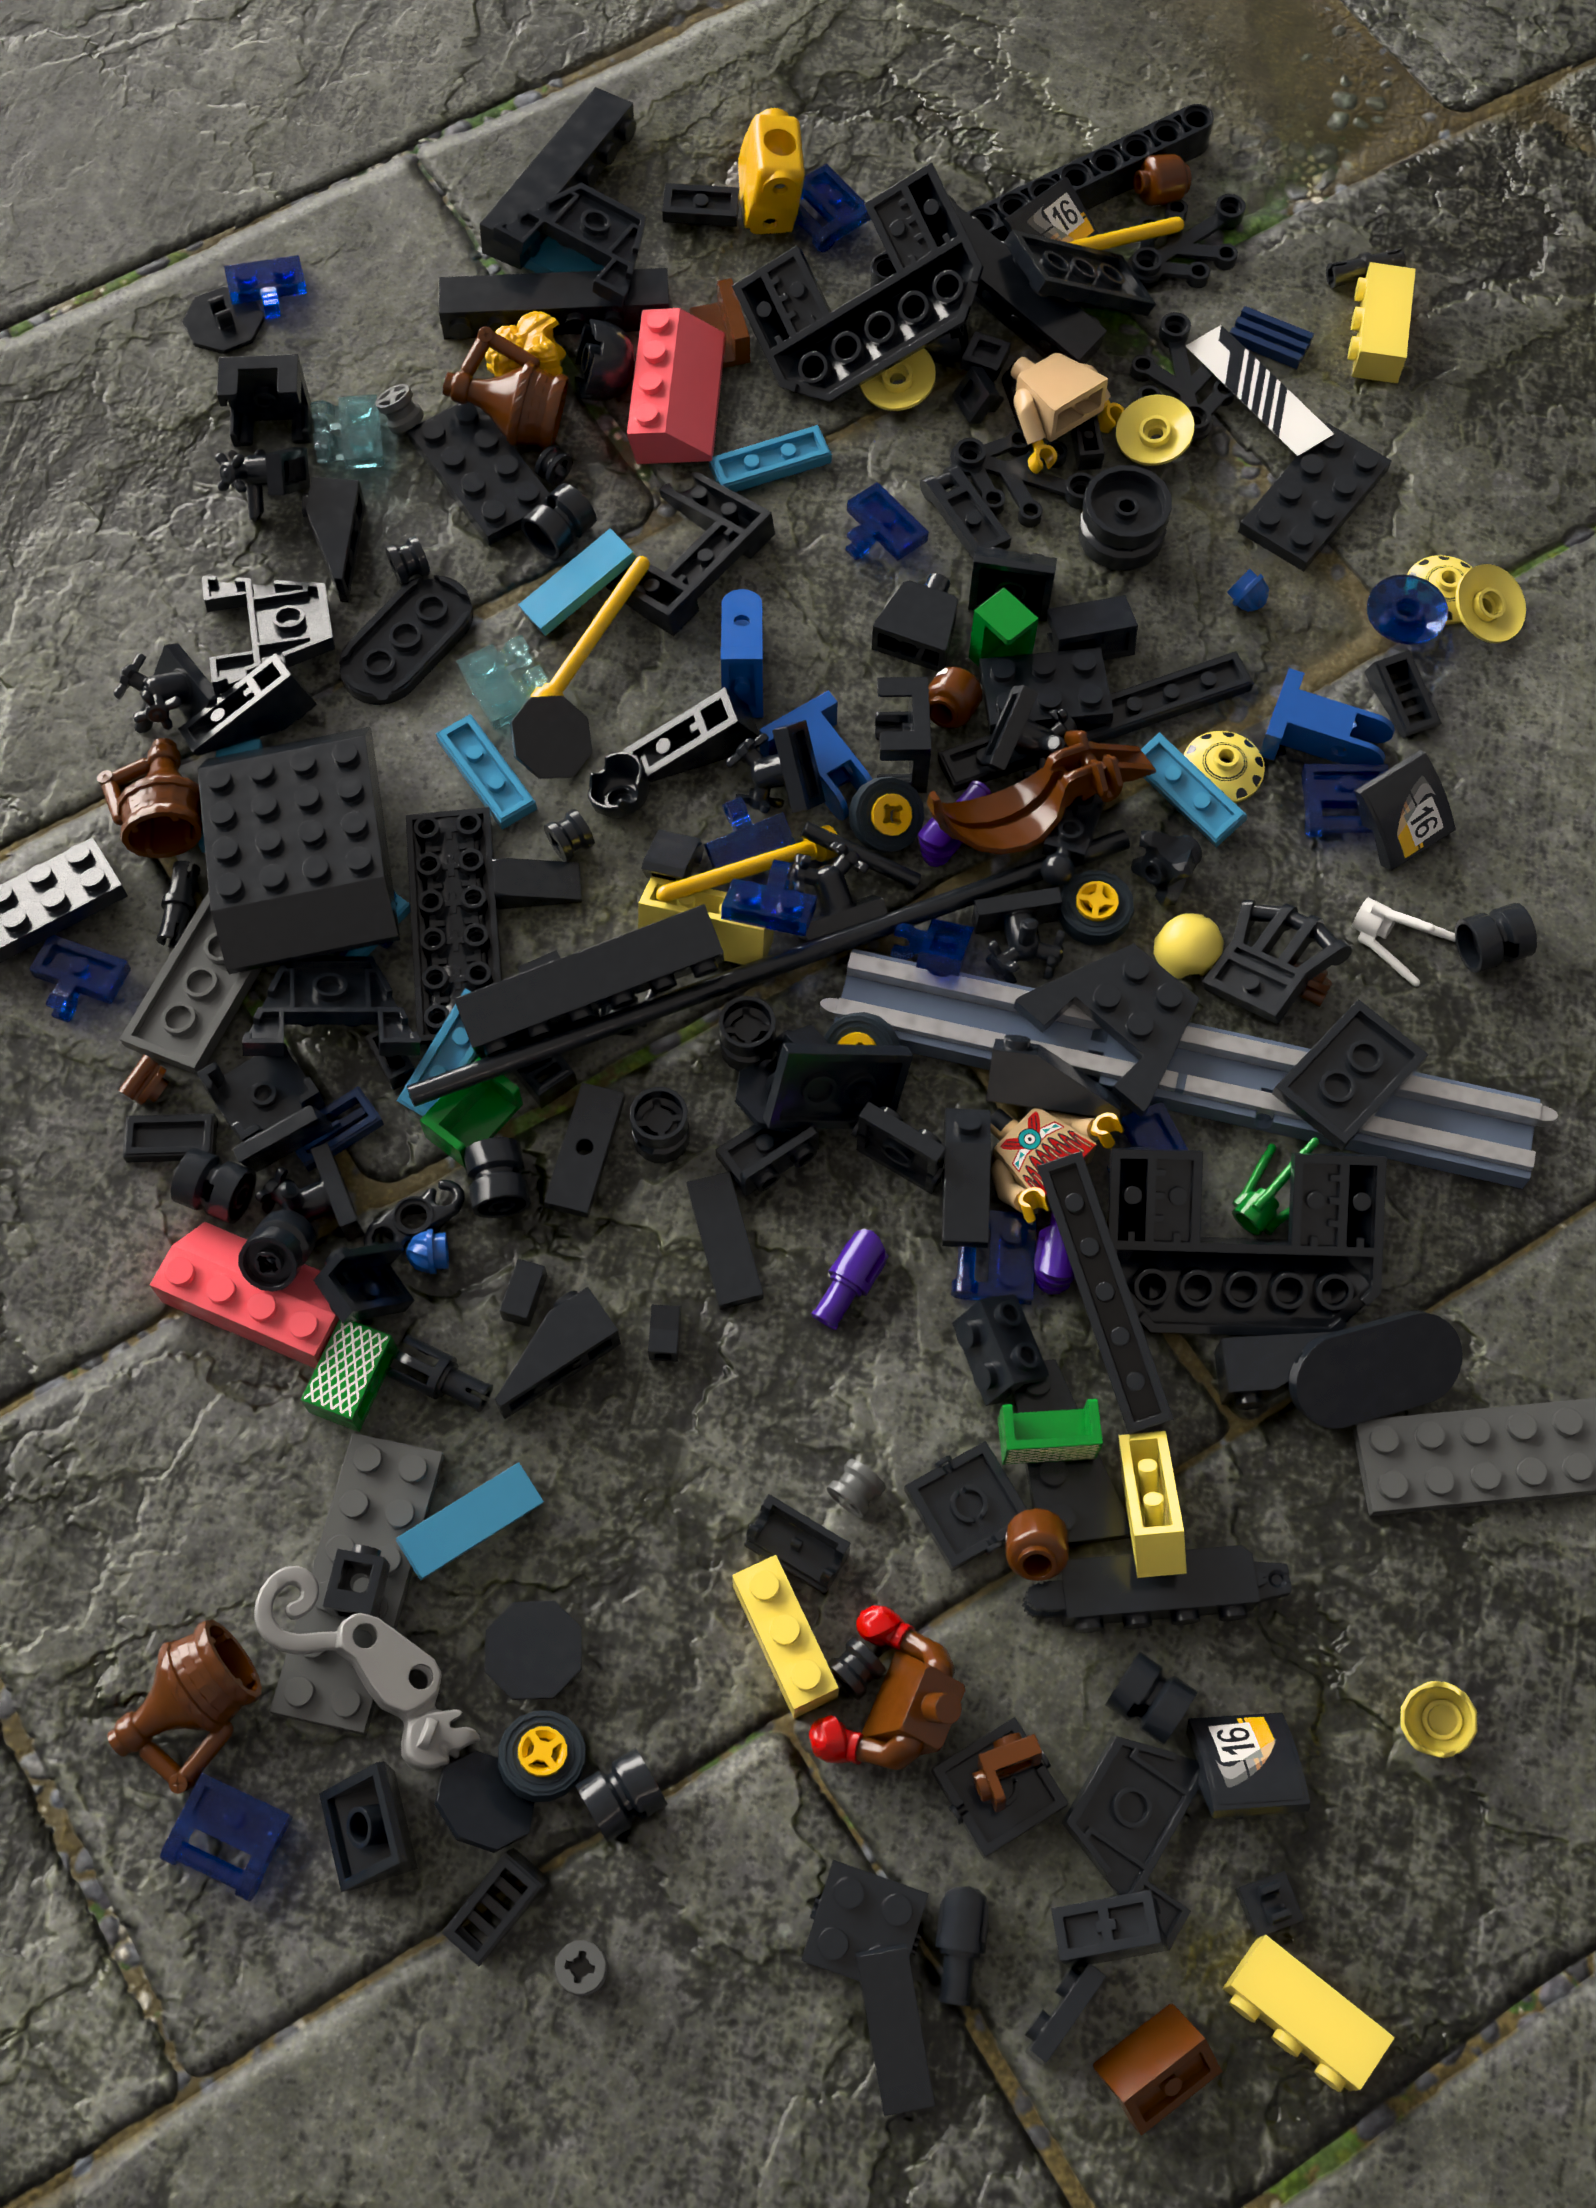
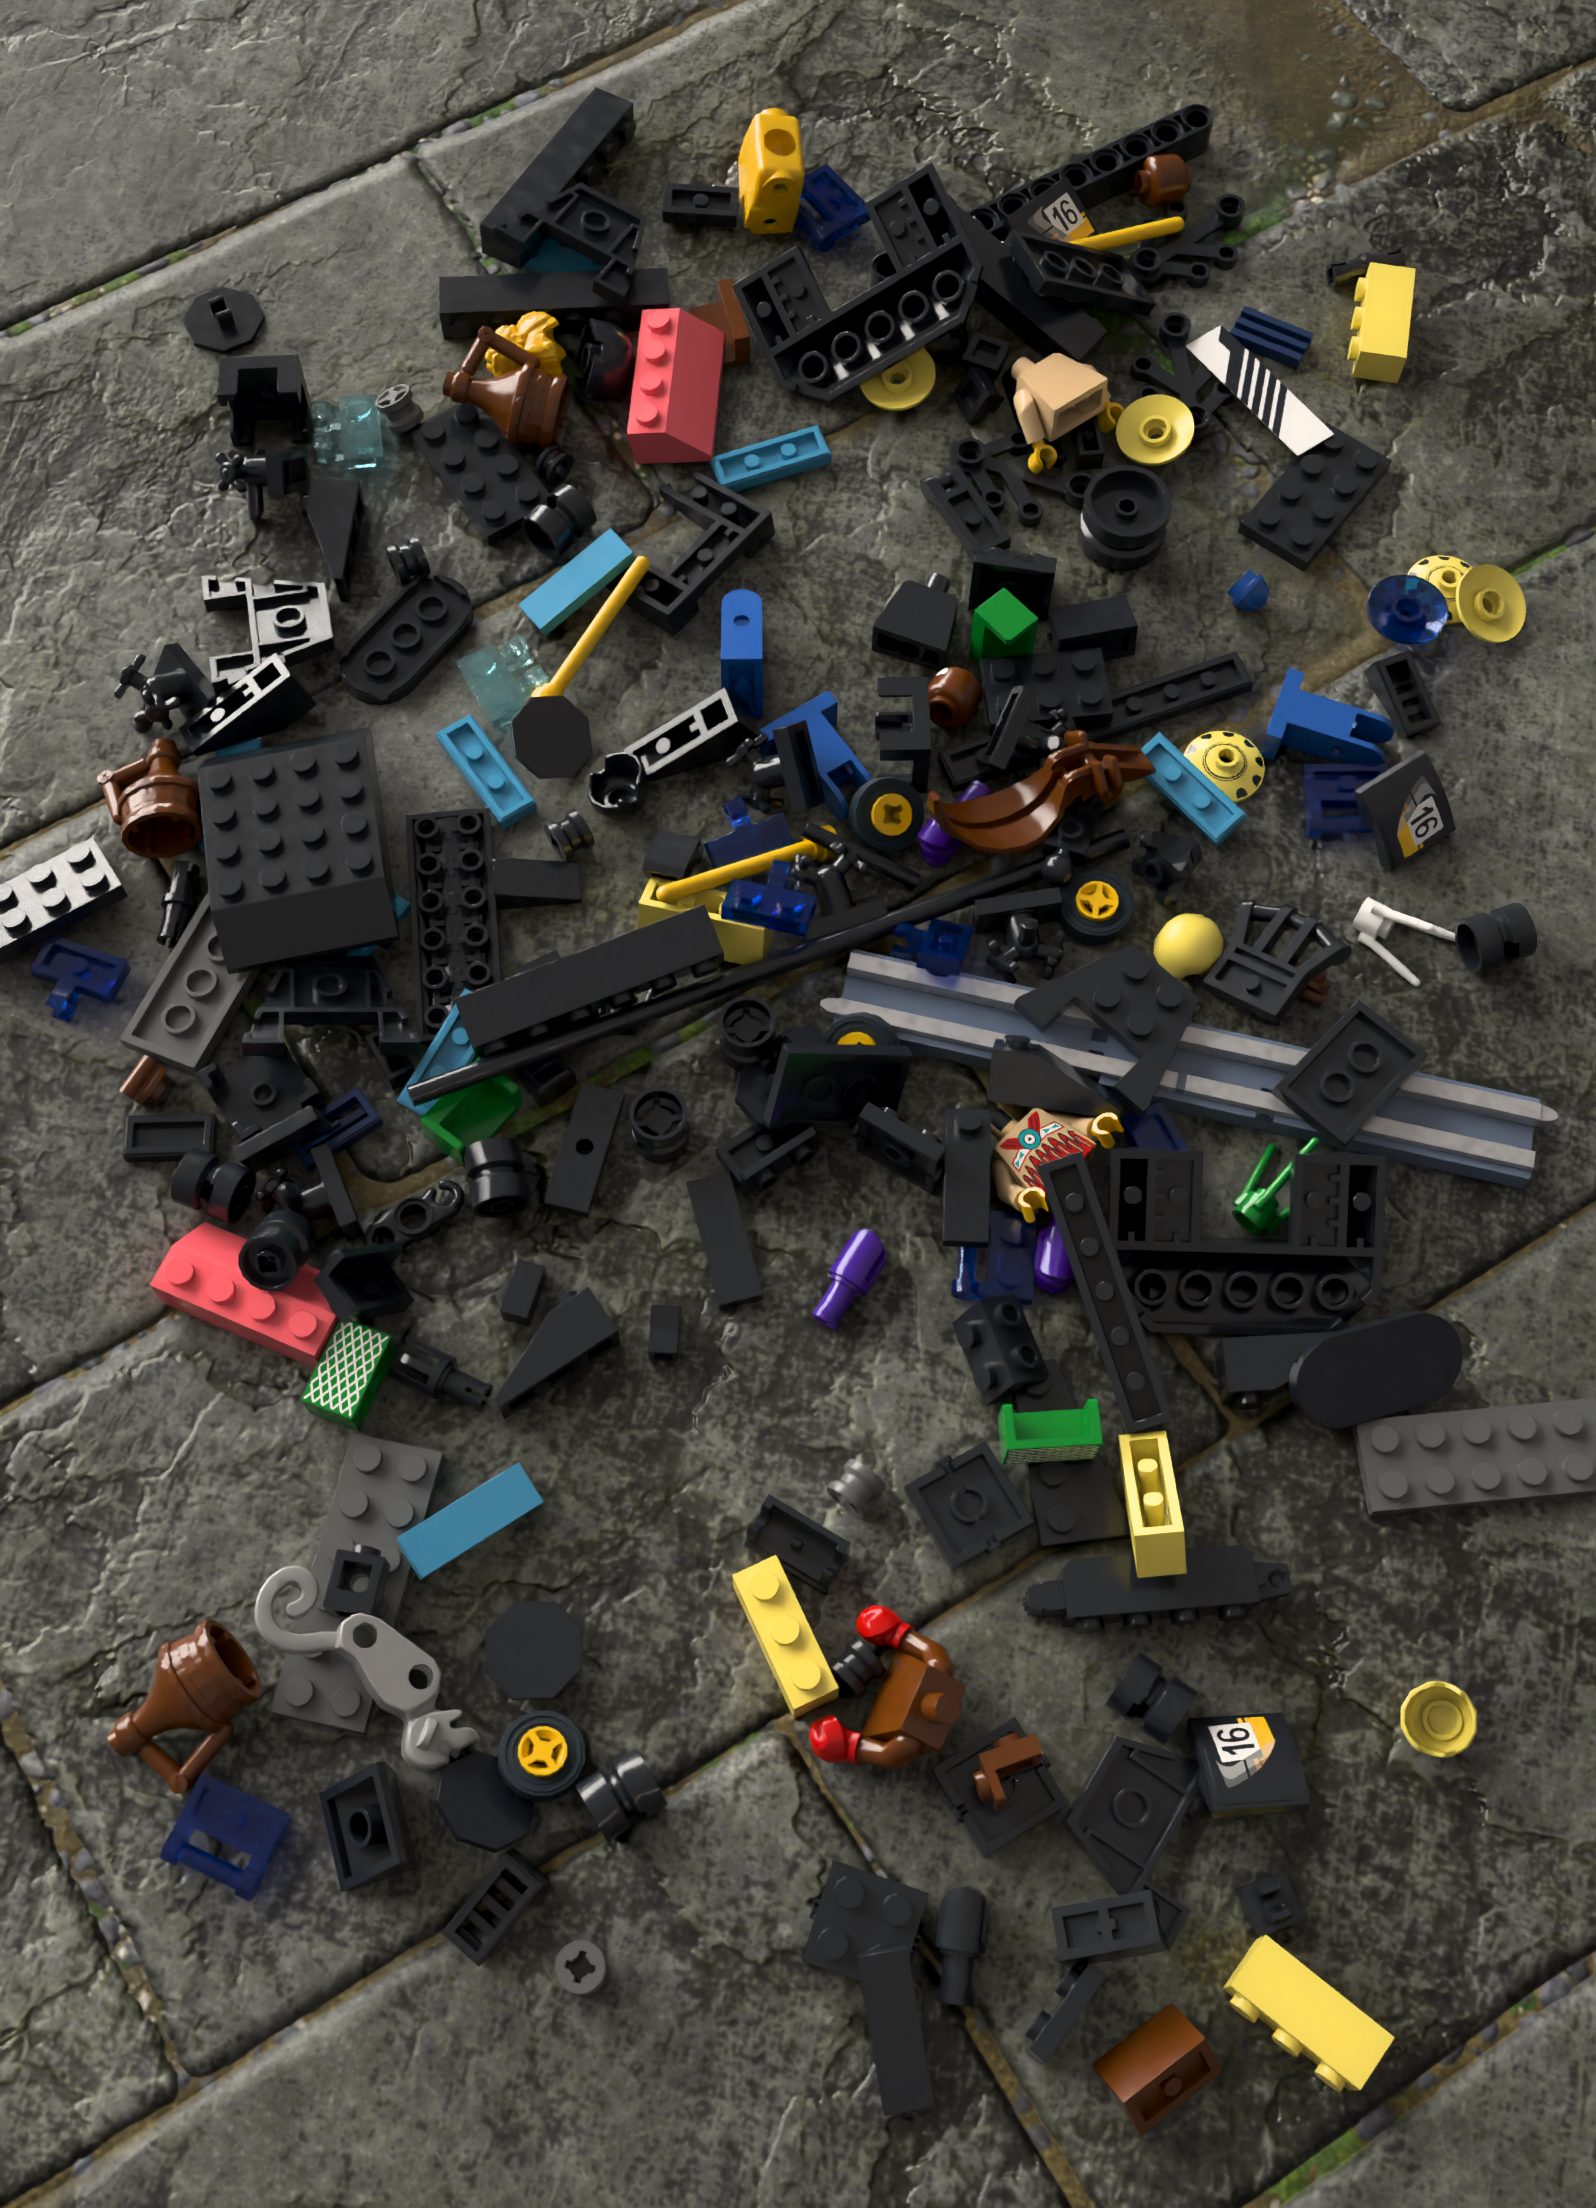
clear blue plate [224,255,307,319] -> none
blue plate [406,1229,449,1274] -> none
clear blue plate [845,482,929,561] -> none
reddish brown head [1006,1508,1069,1581] -> none

